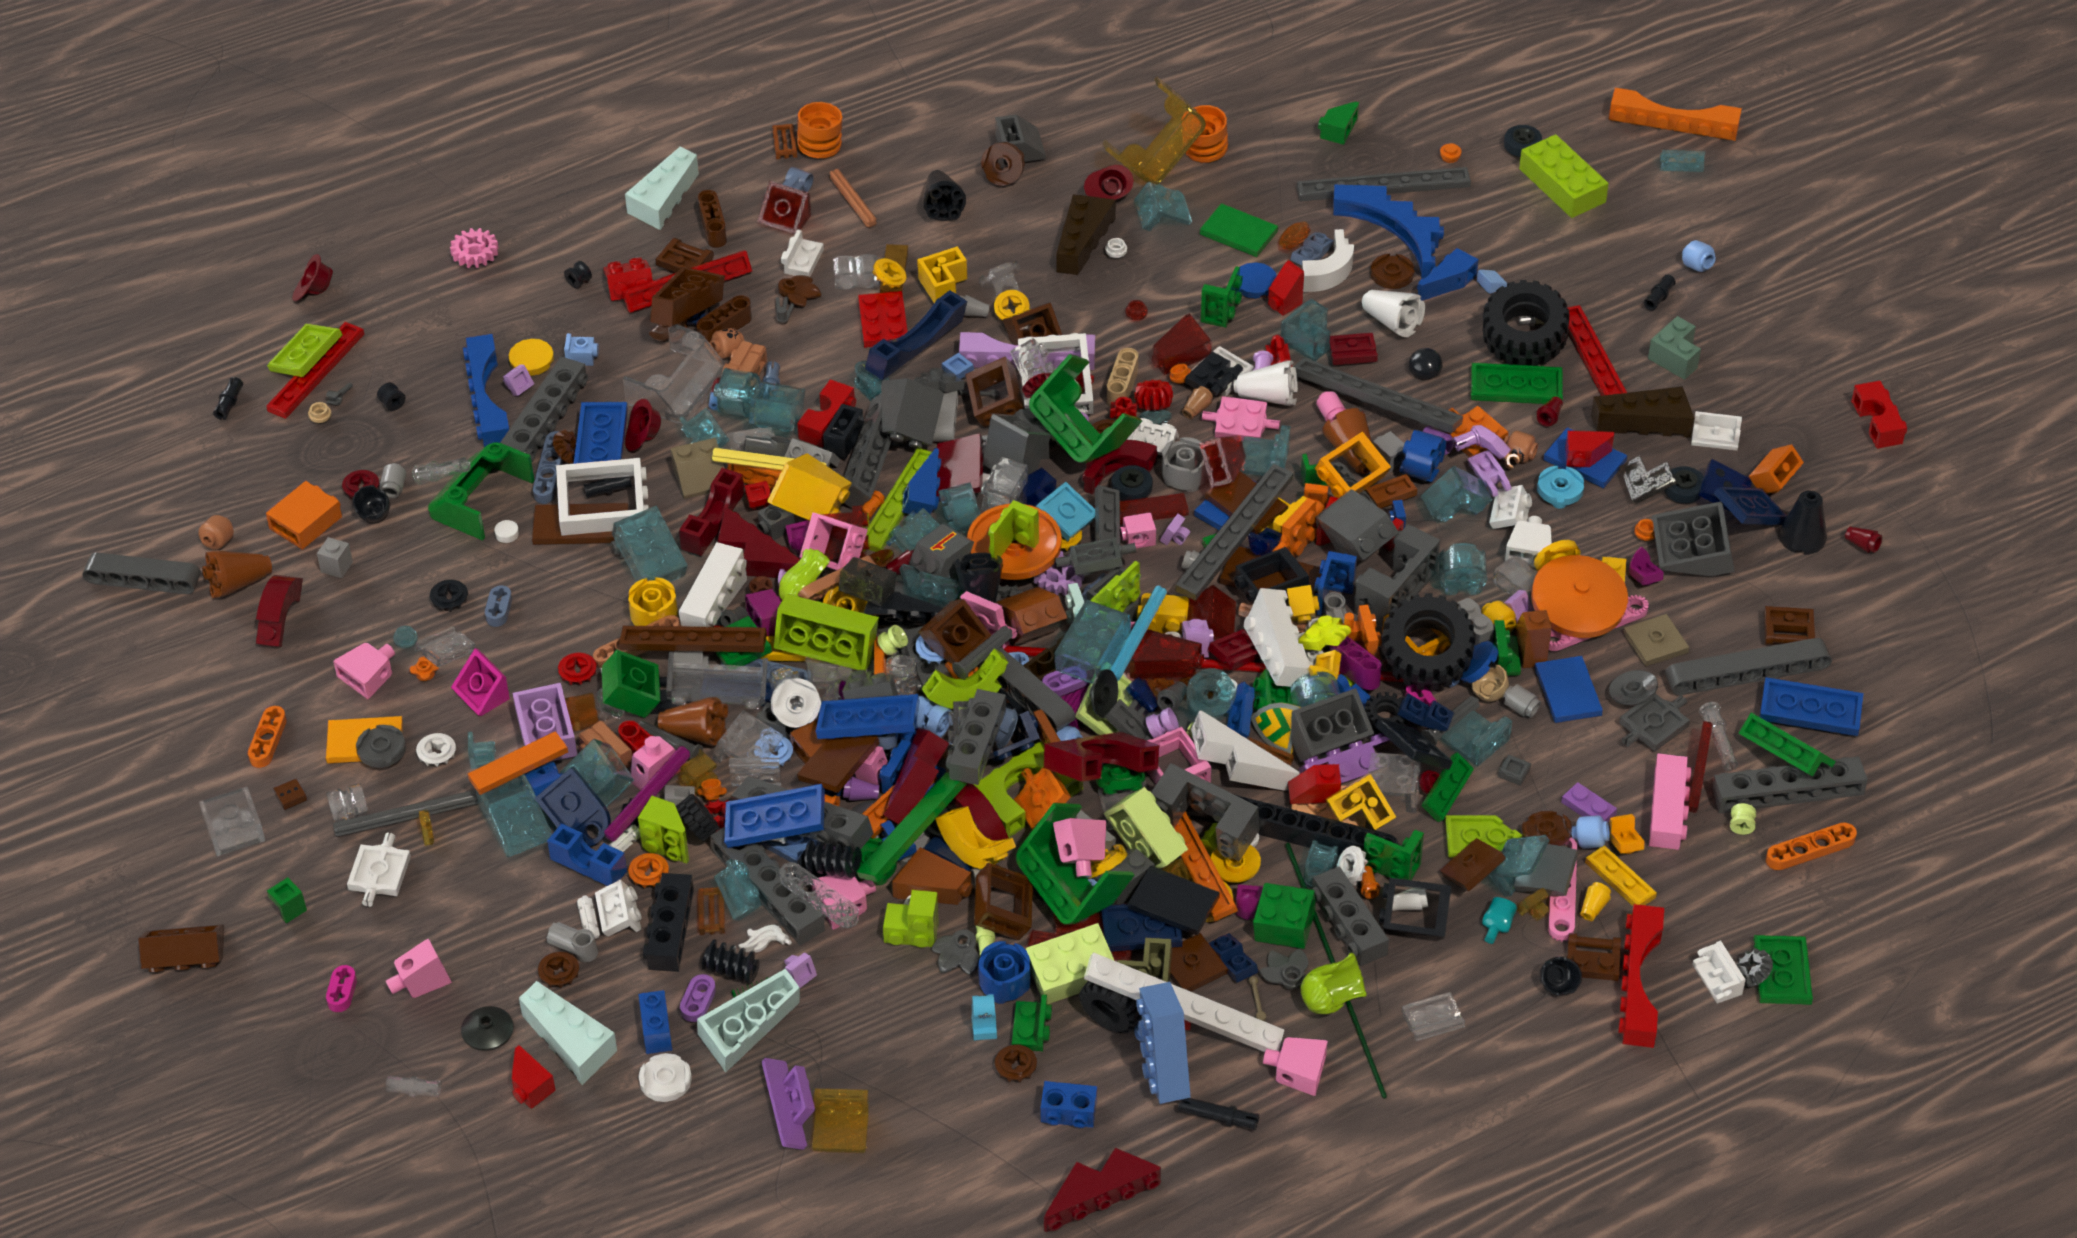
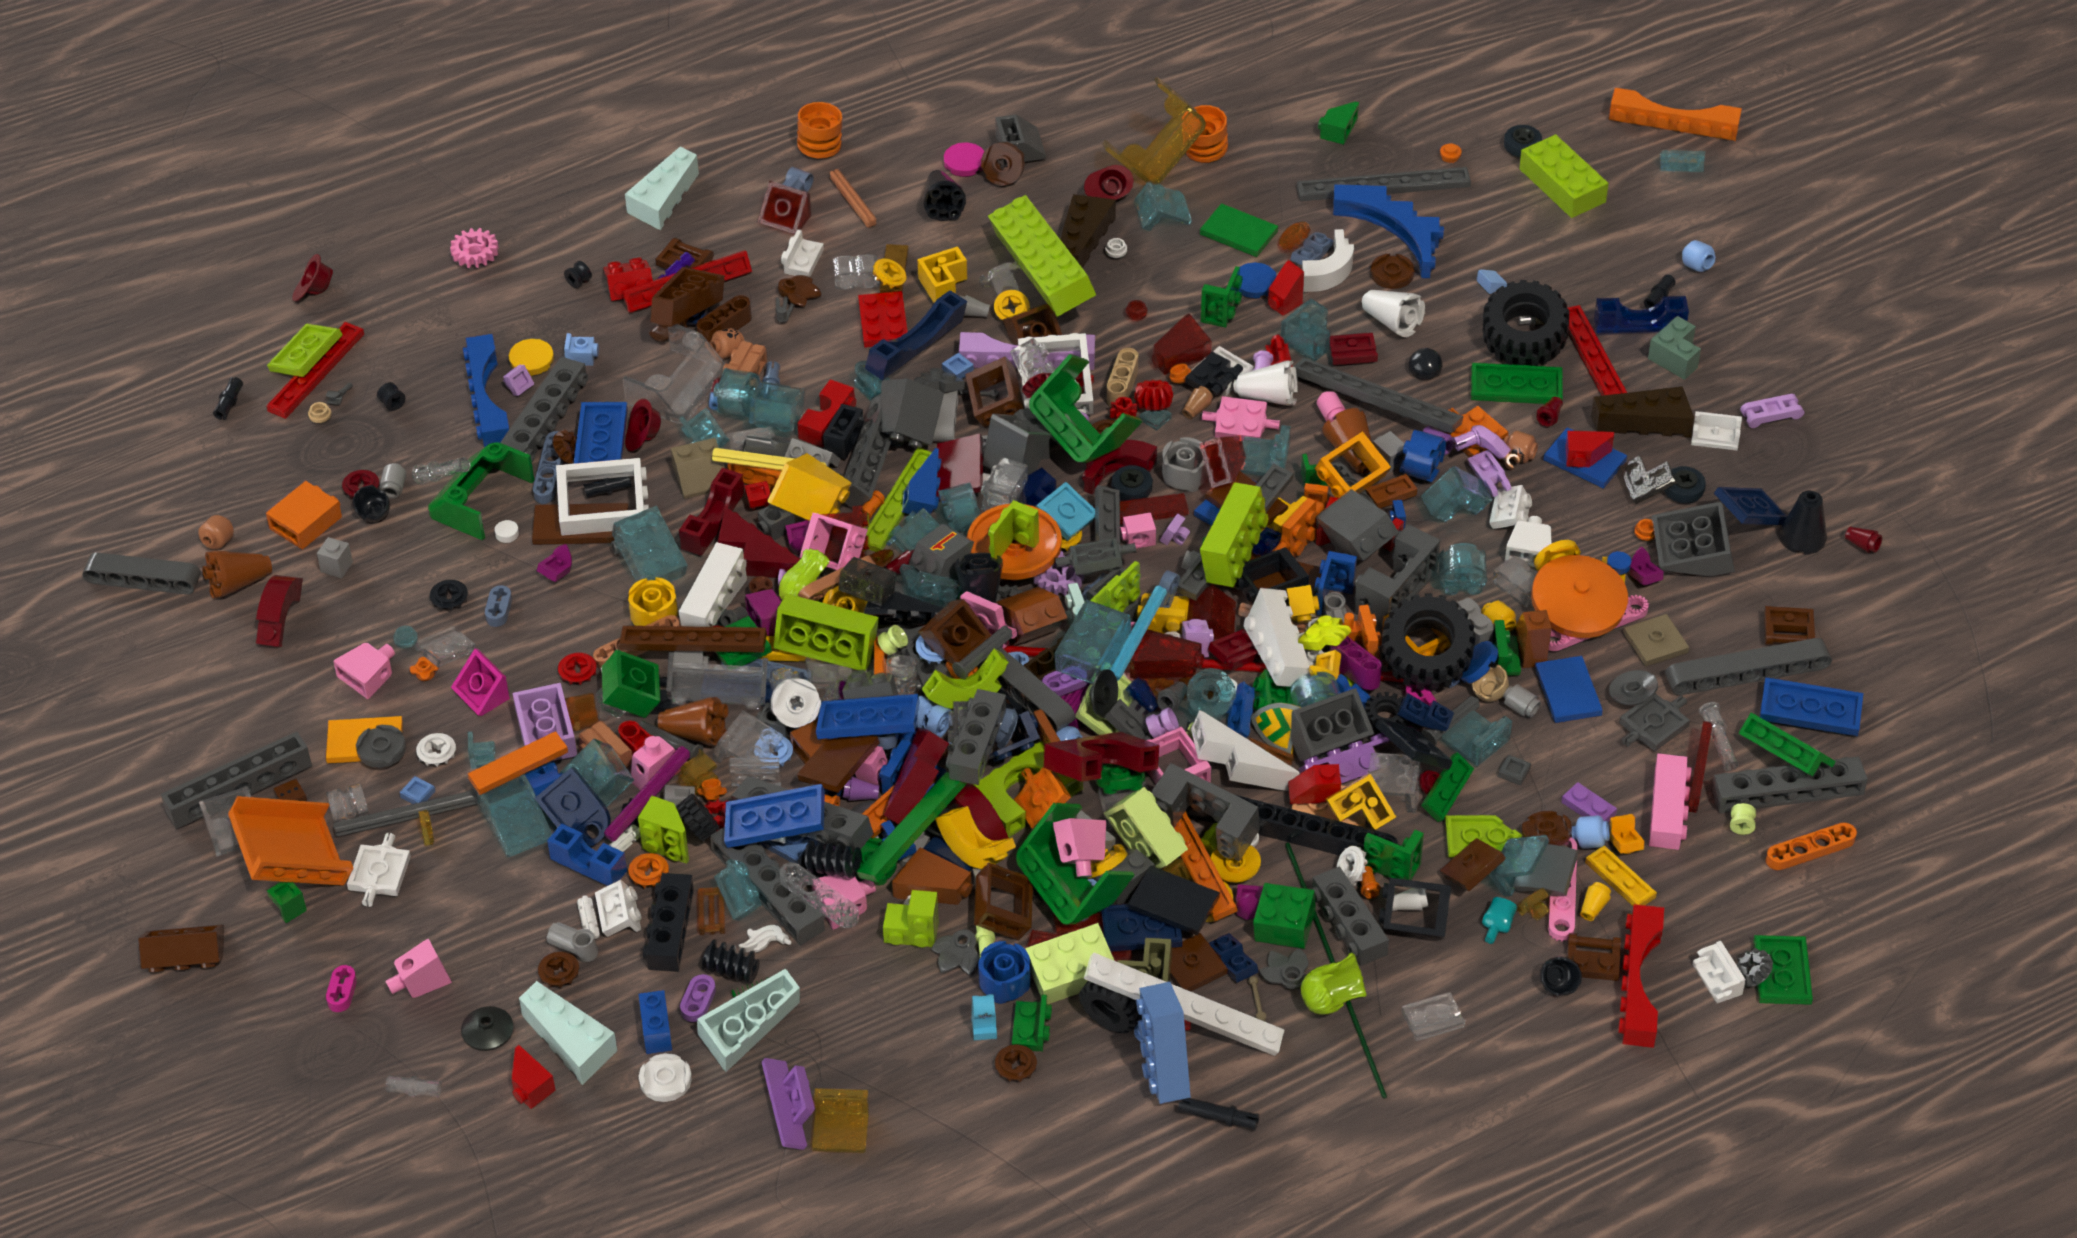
orange beam [248,706,287,768] -> none
reddish brown beam [698,190,727,248] -> none
dark orange tile [772,124,797,159] -> none
lavender tile [784,952,817,988] -> none
blue brick [1040,1081,1097,1128] -> none
dark red slope [1044,1148,1161,1232] -> none
white bracket [1127,418,1179,455] -> none
bright pink torso [1263,1037,1328,1096] -> none
clear light blue piece [1304,840,1339,888] -> none
blue slope [1417,248,1479,301] -> none
lavender tile [1504,590,1534,623] -> none
medium azure plate [1537,466,1584,509] -> none
clear blue tile [1699,459,1752,512] -> none
orange brick [1749,444,1804,494] -> none
red arch [1851,380,1907,449] -> none
none -> dark grey brick [161,732,312,829]
none -> orange panel [228,796,353,885]
none -> medium blue tile [400,776,436,804]
none -> magenta plate [537,544,572,582]
none -> dark purple axle [657,252,695,279]
none -> dark pink tile [944,142,985,177]
none -> lime brick [988,195,1096,317]
none -> sand blue beam [1158,570,1180,608]
none -> lime brick [1200,482,1268,587]
none -> clear blue arch [1594,296,1689,333]
none -> blue tile [1607,551,1631,575]
none -> lavender plate [1740,394,1804,428]

